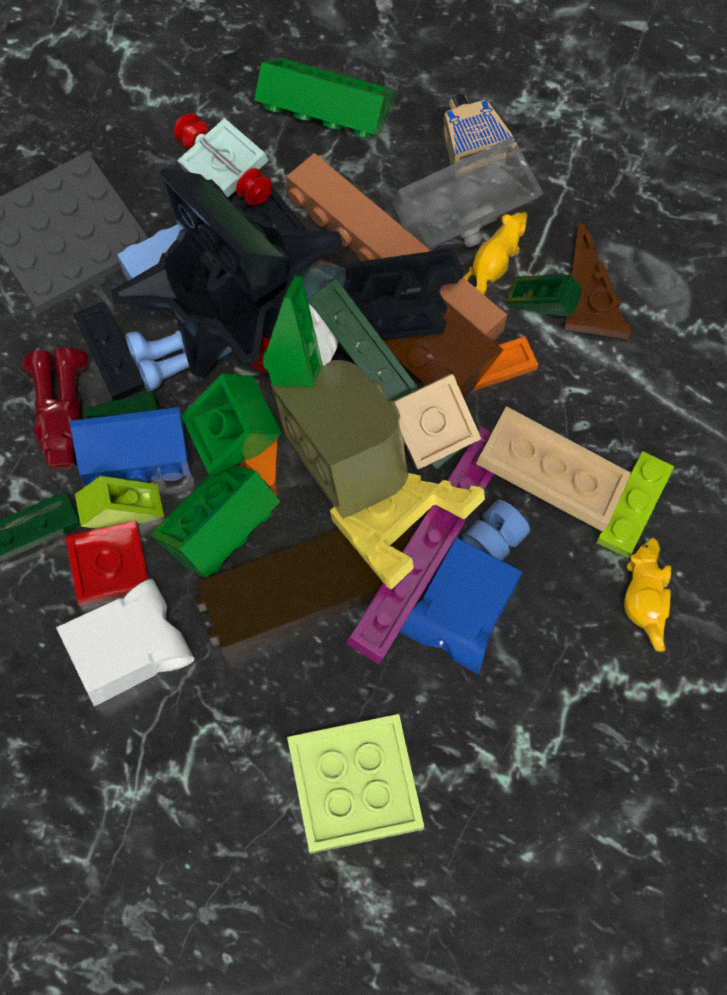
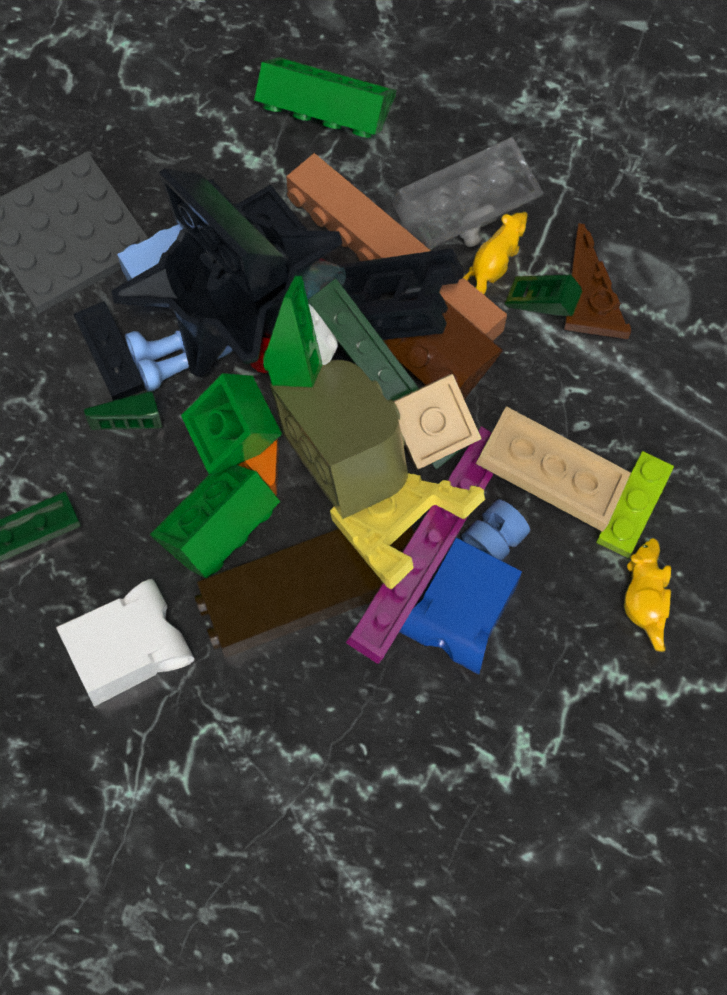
dark red piece [22,348,88,469] -> none
red tile [65,520,149,607] -> none
blue slope [70,407,191,486] -> none
lime slope [75,476,164,529] -> none
light aqua plate [173,113,272,205] -> none
yellowish green plate [287,714,424,854] -> none
torso [443,94,513,173] -> none
orange tile [474,336,538,391] -> none

